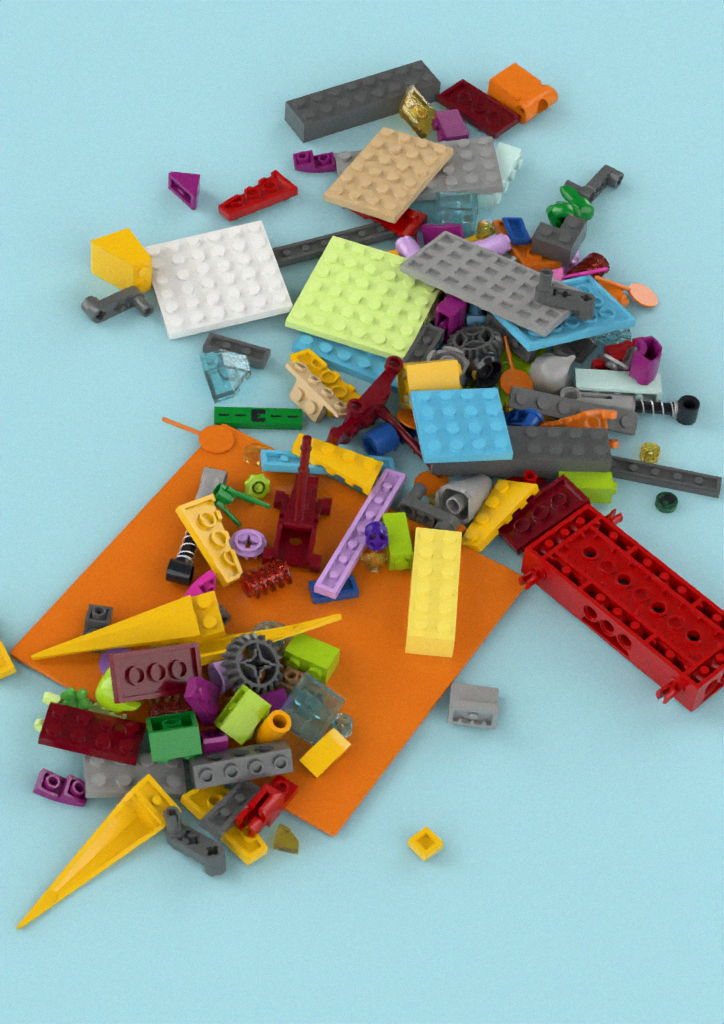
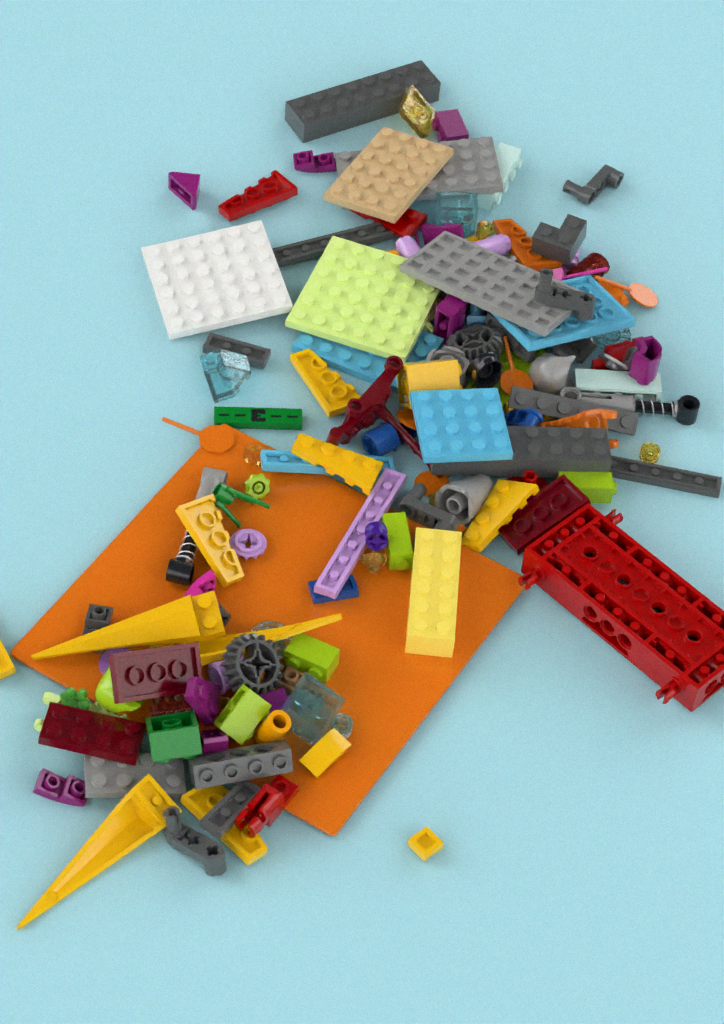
dark grey beam [81,286,154,323] -> none
yellow slope [91,228,152,293] -> none
clear red piece [240,558,293,599] -> none
dark red piece [262,435,332,573] -> none
clear yellow tile [273,824,299,855] -> none
tan bracket [285,361,347,423] -> none
dark grey plate [402,323,445,363] -> none
dark red plate [437,79,521,139] -> none
light grey bracket [447,683,499,729] -> none
orange piece [487,63,558,124] -> none
blue tile [502,217,531,245] -> none
green animal [546,185,594,229] -> none
clear green tile [655,492,678,513] -> none

